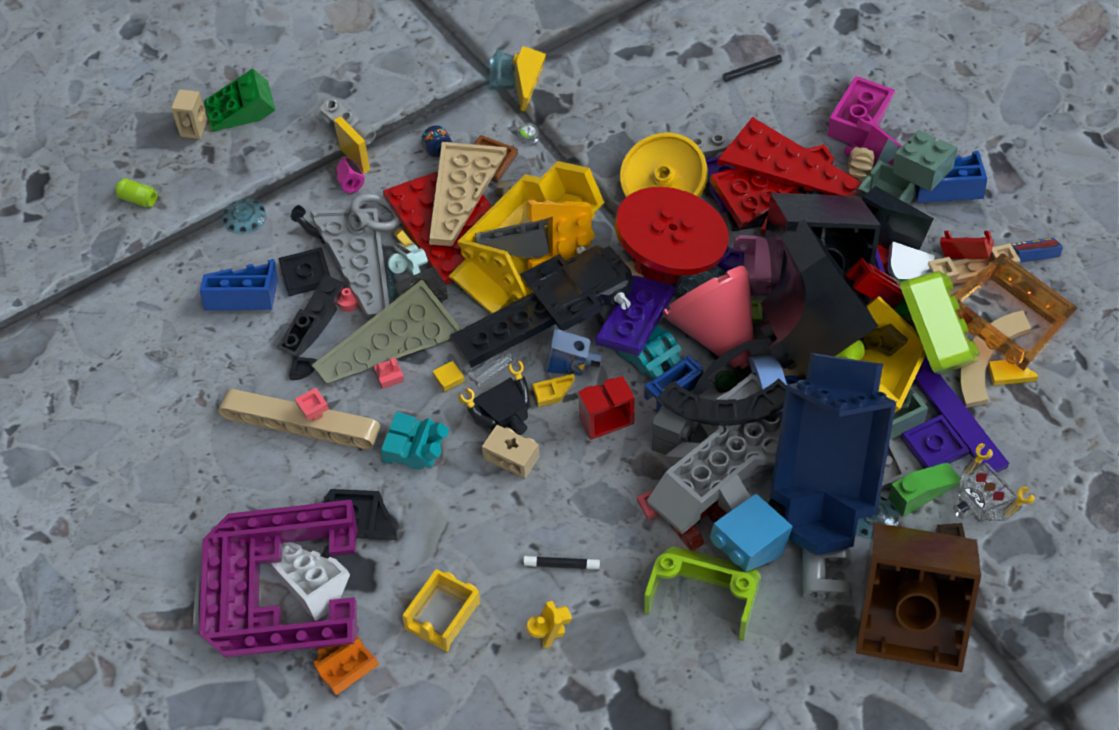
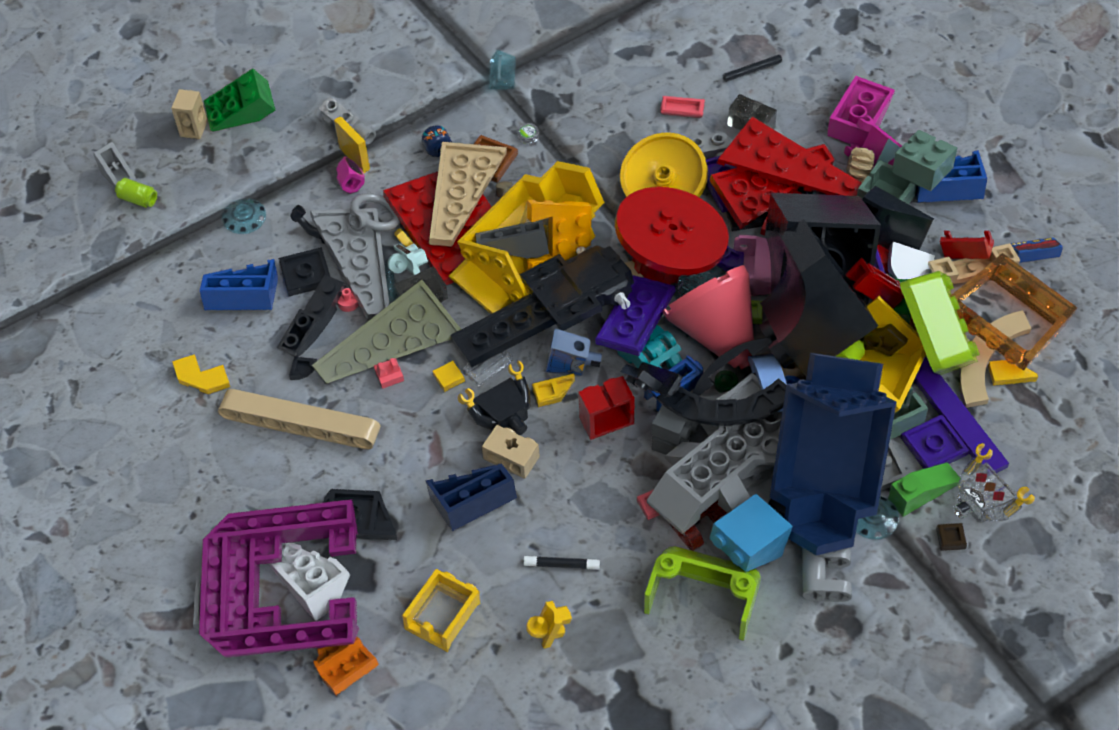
coral tile [295,388,329,421] -> none
teal hips [381,412,449,470] -> none
yellow slope [512,46,546,112] -> none
reddish brown brick [856,522,981,672] -> none
none -> light grey slope [93,142,136,187]
none -> yellow tile [172,354,231,394]
none -> dark blue wedge [426,464,517,531]
none -> black bracket [620,362,683,397]
none -> coral tile [660,96,705,118]
none -> clear smoke brick [728,94,777,130]

